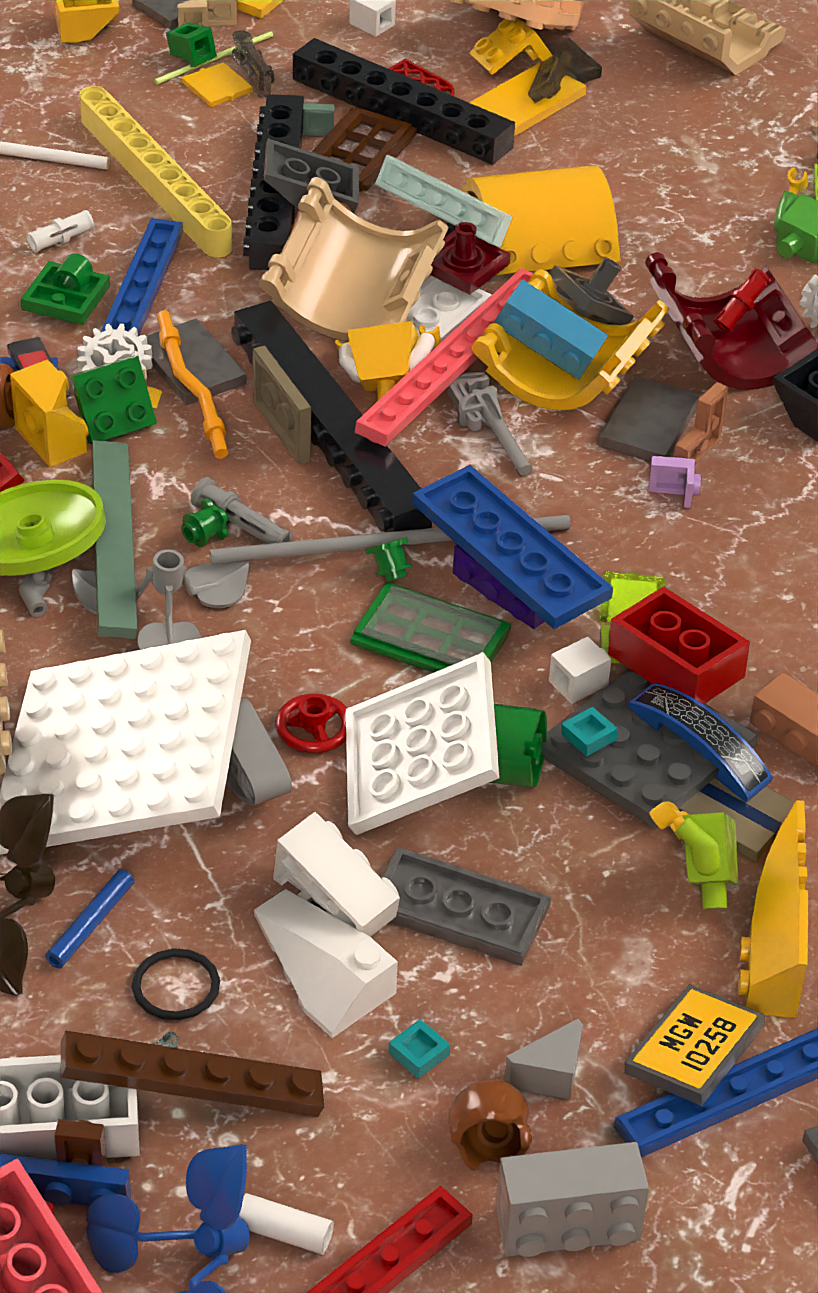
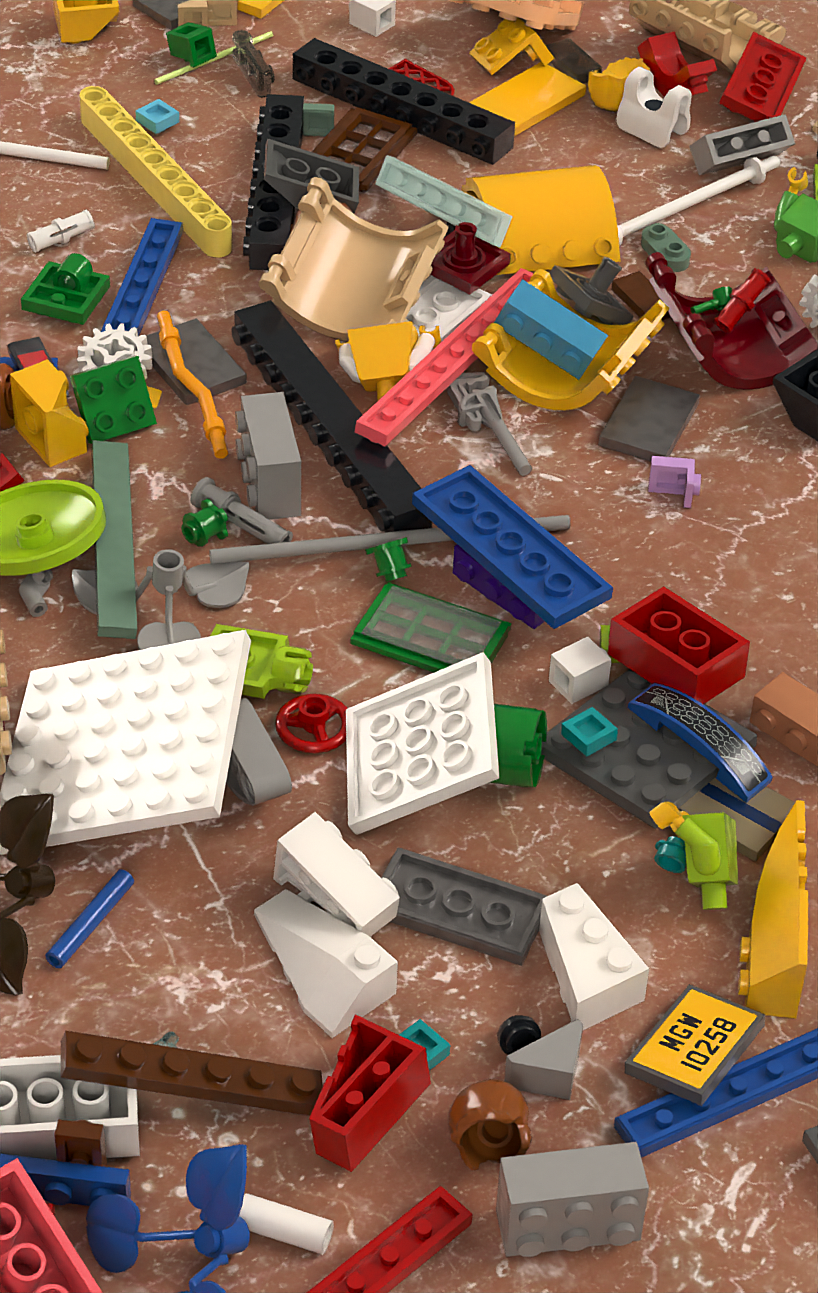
black piece [131,948,220,1020] -> none
yellow piece [182,62,253,107] -> none
dark tan tile [253,345,311,465] -> none
clear smoke plate [528,48,572,103] -> none
clear neon green piece [600,572,665,622] -> none
nougat tile [674,382,728,465] -> none
none -> medium azure plate [135,99,180,134]
none -> lime plate [210,624,313,699]
none -> light grey brick [235,392,301,520]
none -> red wedge [309,1014,431,1172]
none -> black plate [497,1015,541,1055]
none -> white wedge [539,883,649,1030]
none -> yellow hair [588,57,650,112]
none -> reddish brown tile [611,271,671,320]
none -> white piece [616,66,692,148]
none -> white bar [617,156,780,246]
none -> red arch [637,31,717,97]
none -> sand green plate [641,223,691,272]
none -> teal plate [654,836,687,873]
none -> light grey brick [689,114,795,176]
none -> green hand [690,287,732,314]
none -> red plate [719,31,807,122]

